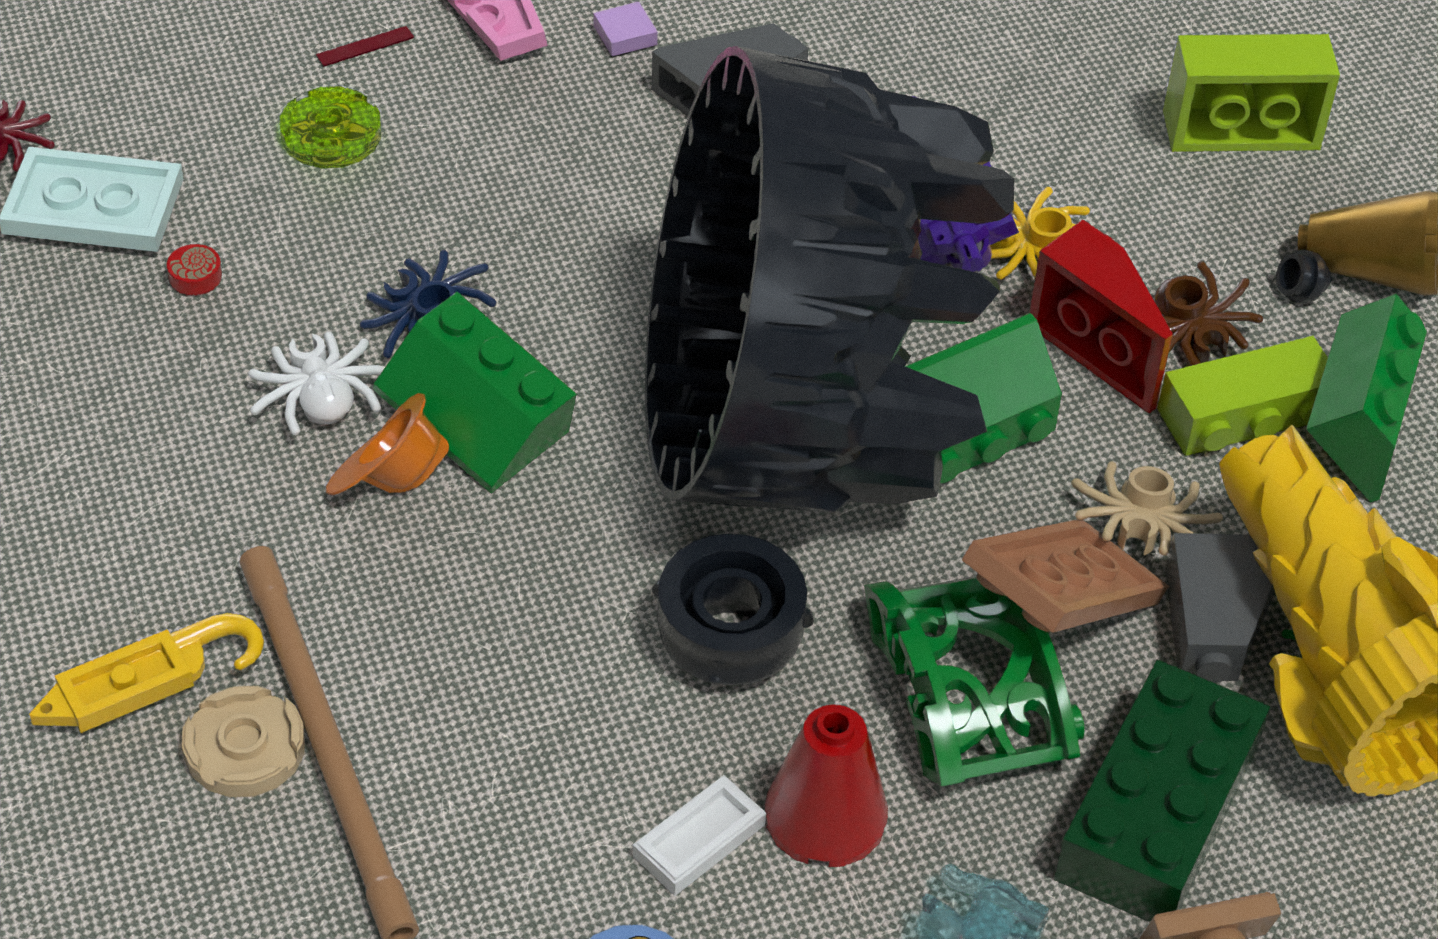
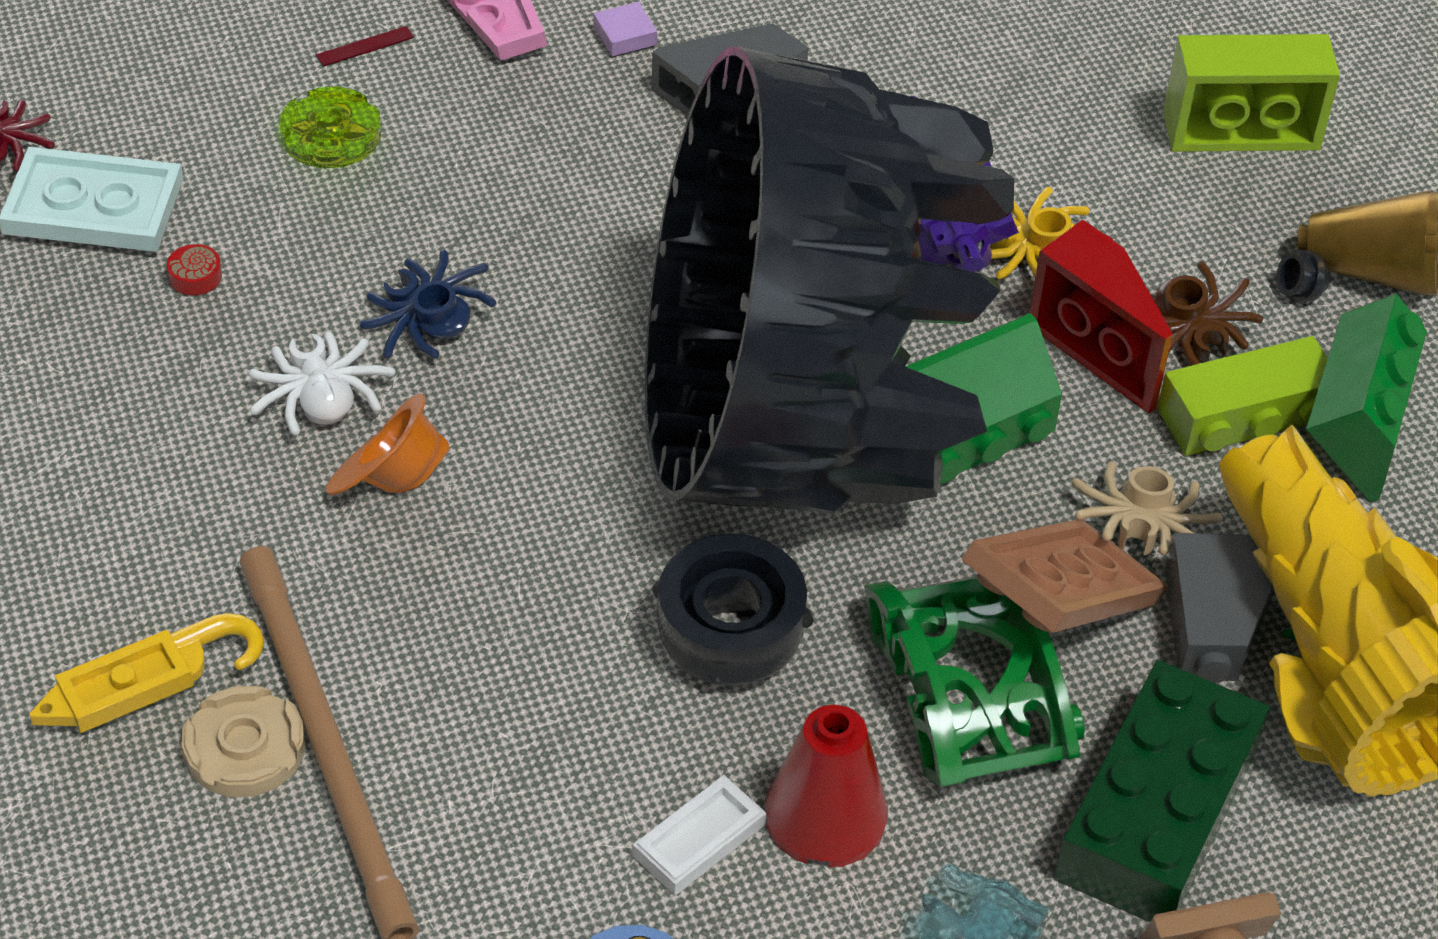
green slope [373,292,577,494] -> none

